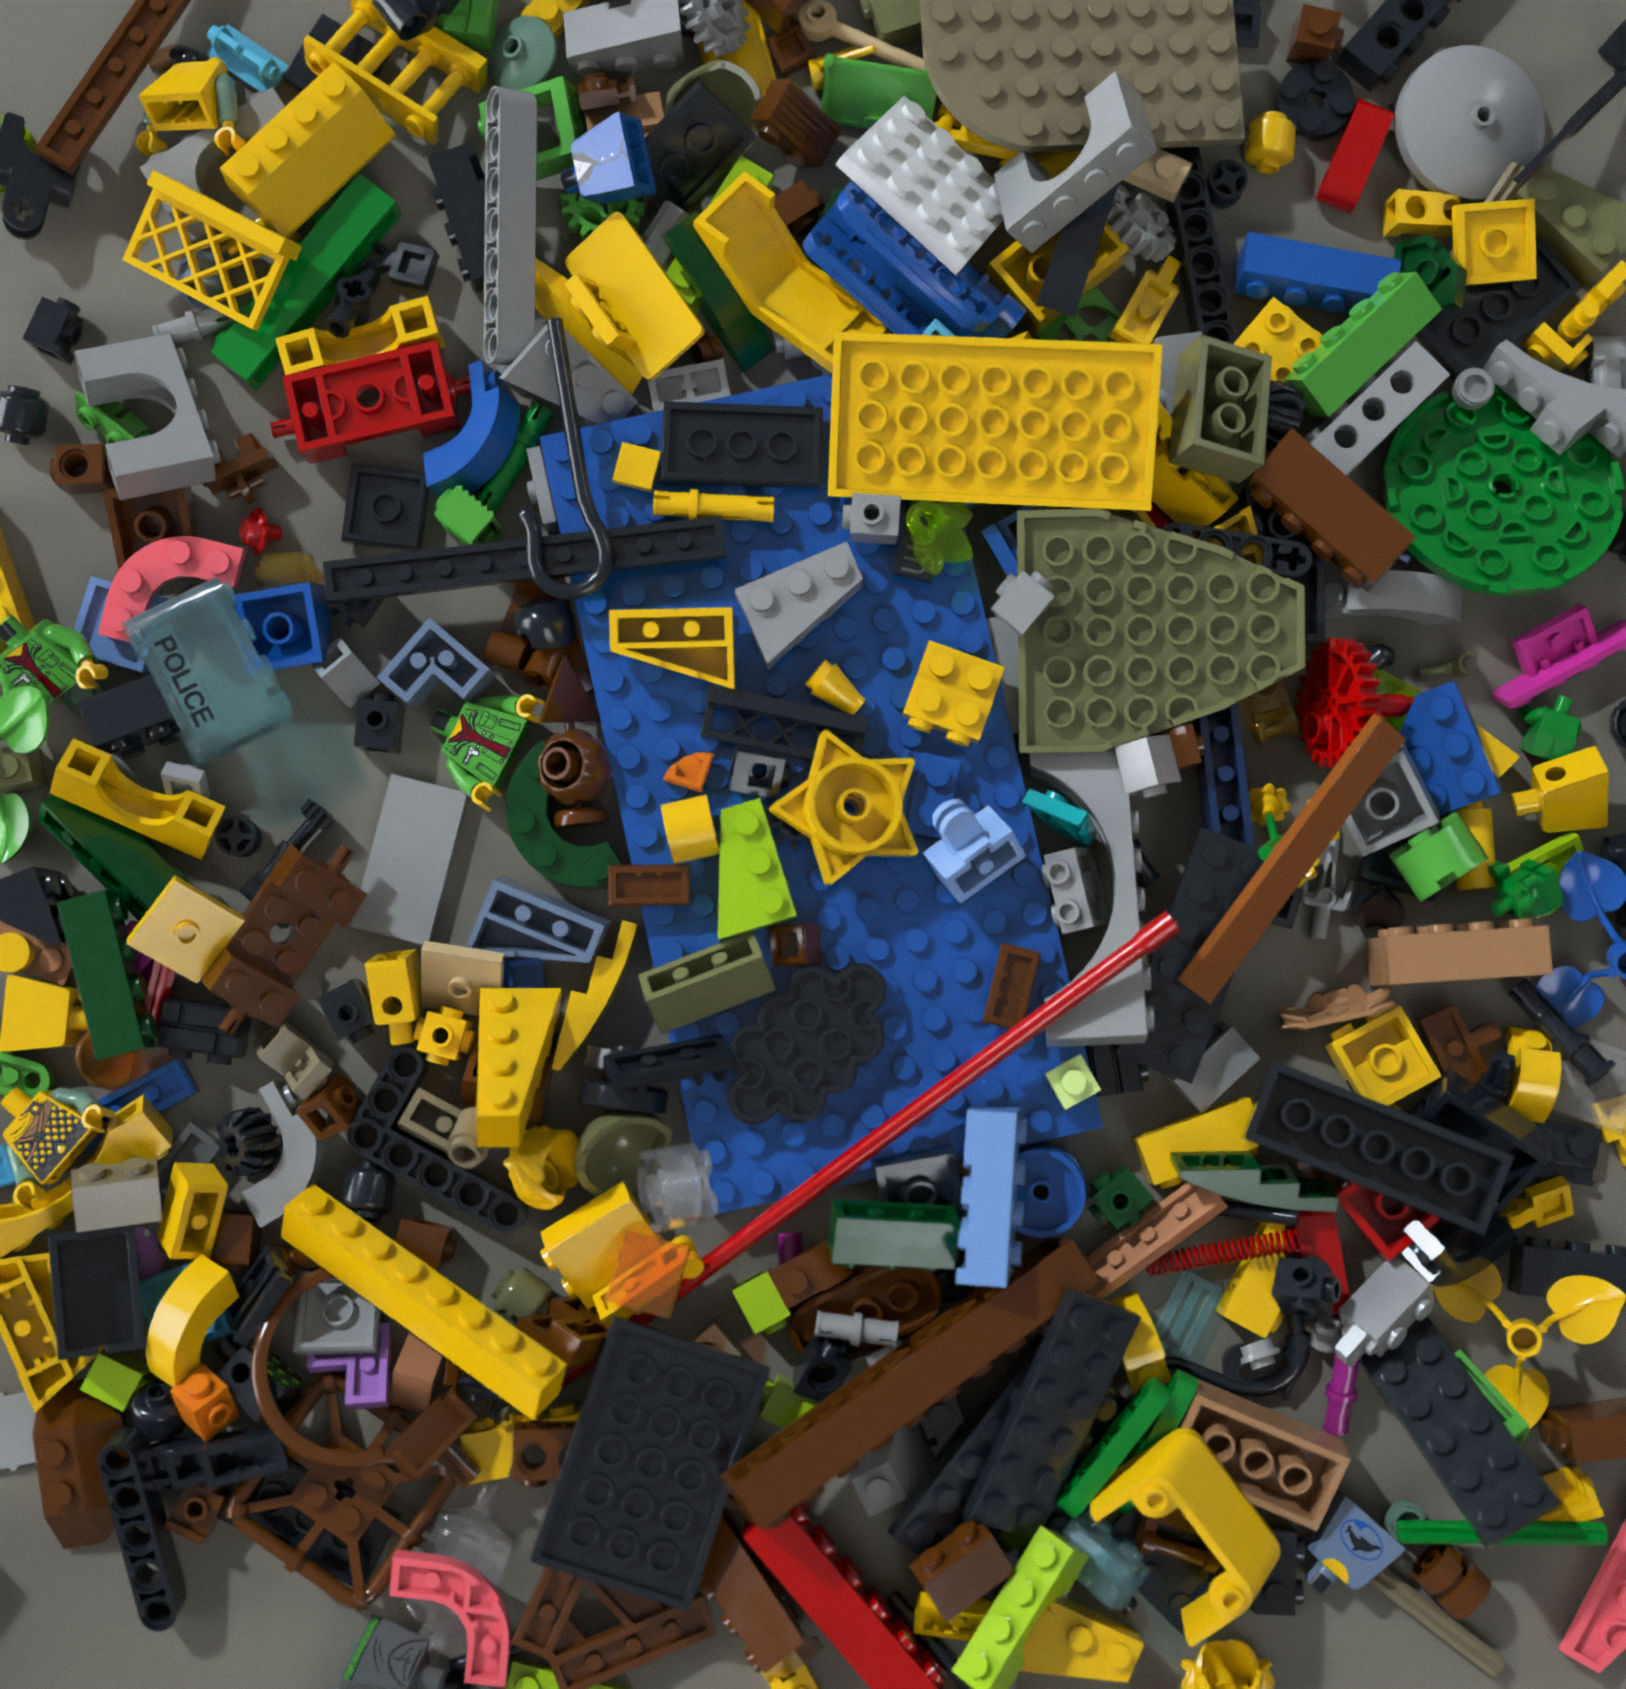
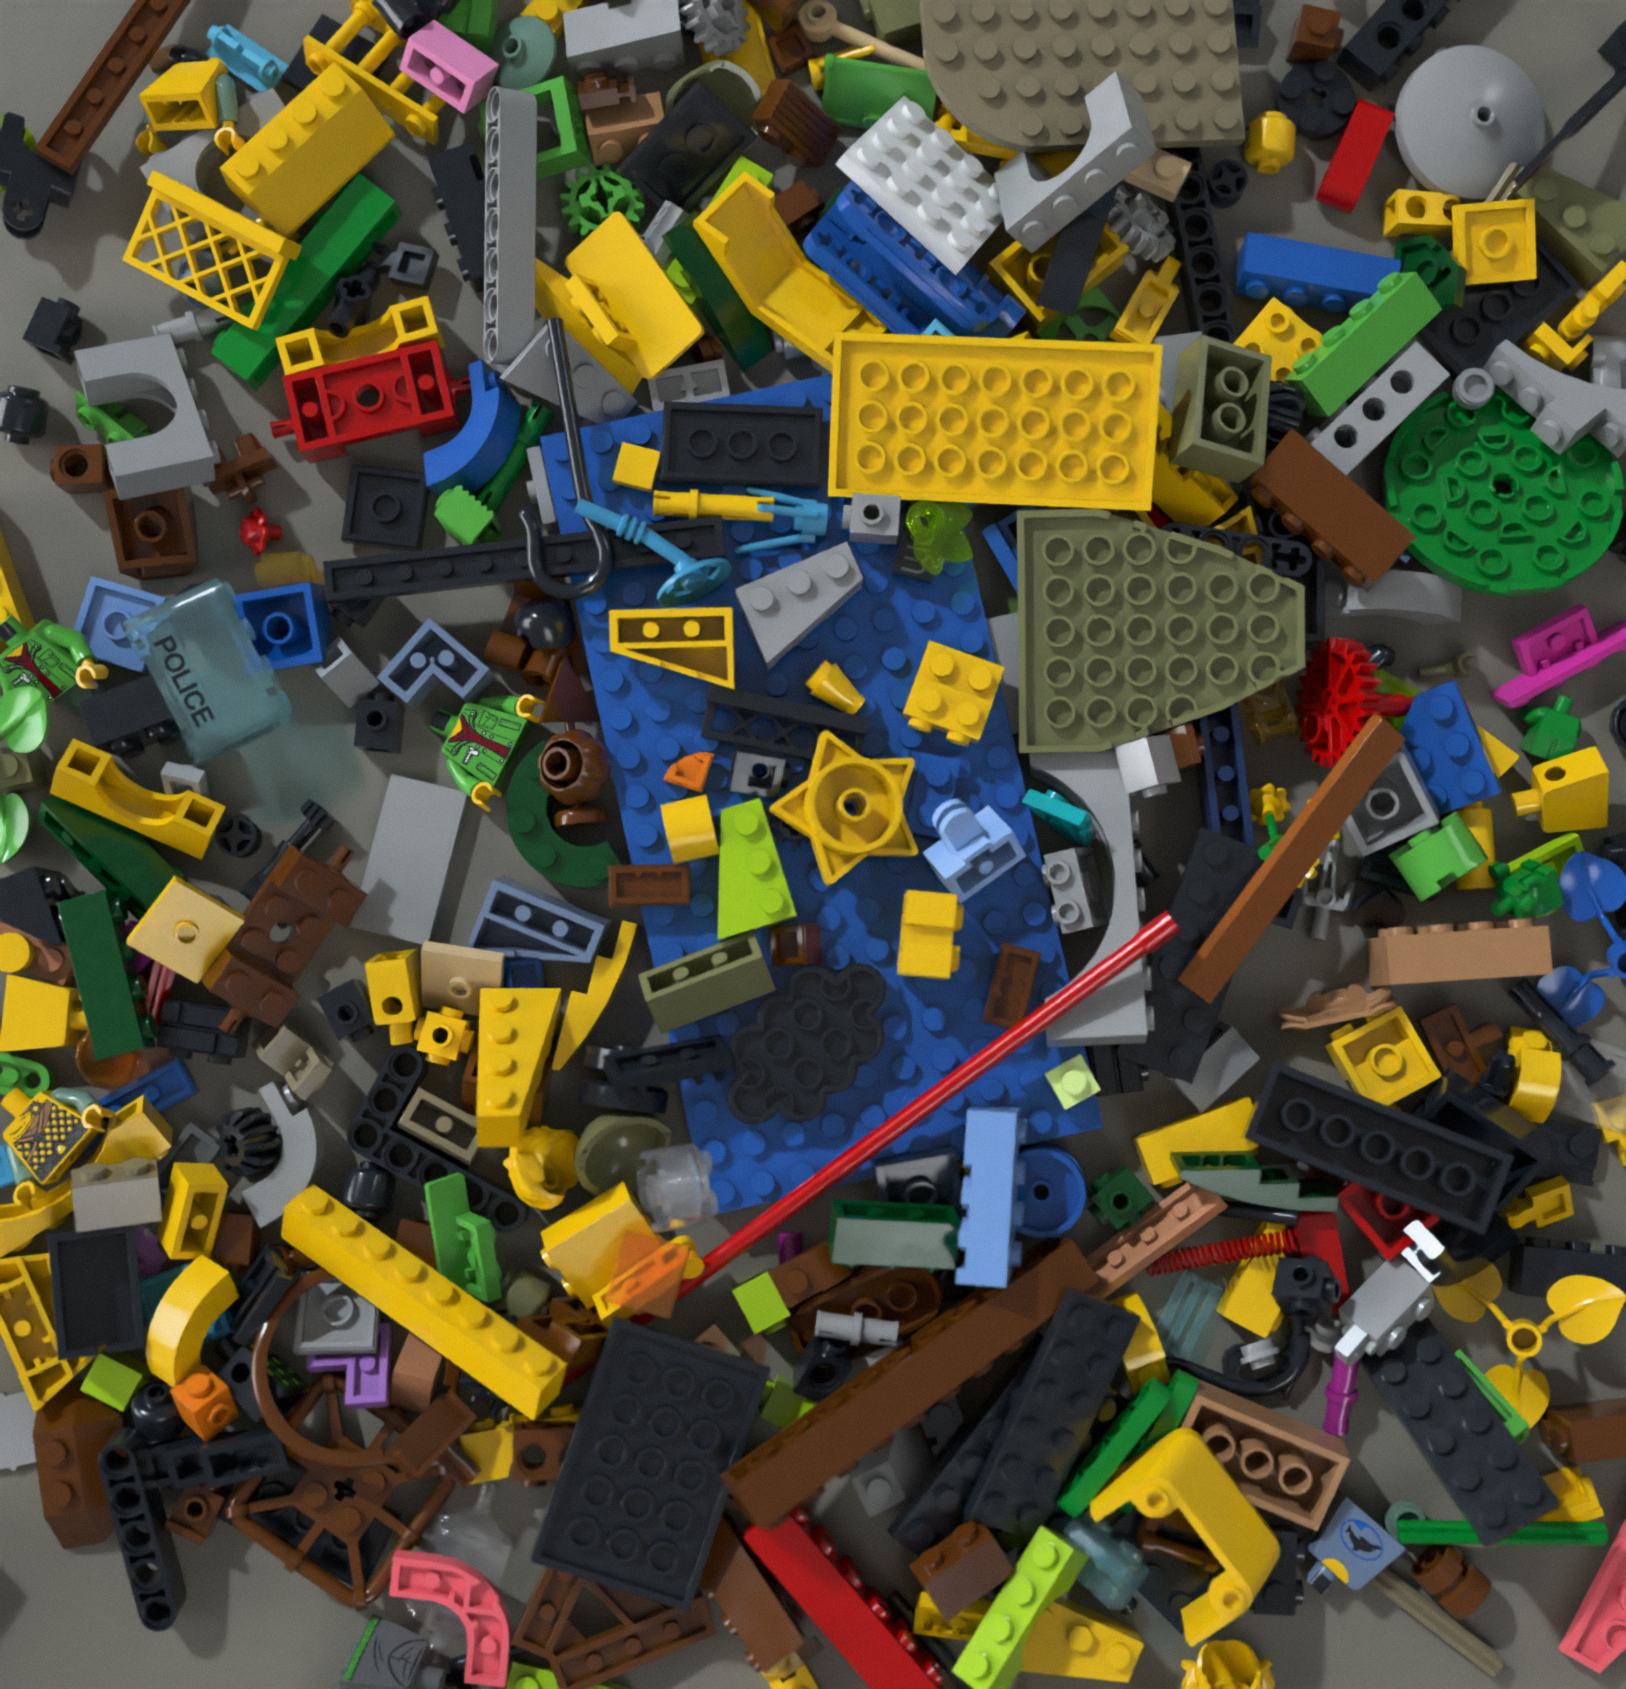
coral plate [98,536,247,645] -> none
reddish brown brick [295,1072,362,1141] -> none
dark tan brick [447,1107,490,1168] -> none
torso [561,111,656,204] -> none
light grey brick [991,571,1055,637] -> none
none -> bright pink brick [399,20,499,114]
none -> bright green bracket [425,1172,502,1305]
none -> dark azure dish [574,498,732,607]
none -> dark azure plant [734,486,828,554]
none -> yellow brick [896,890,964,980]

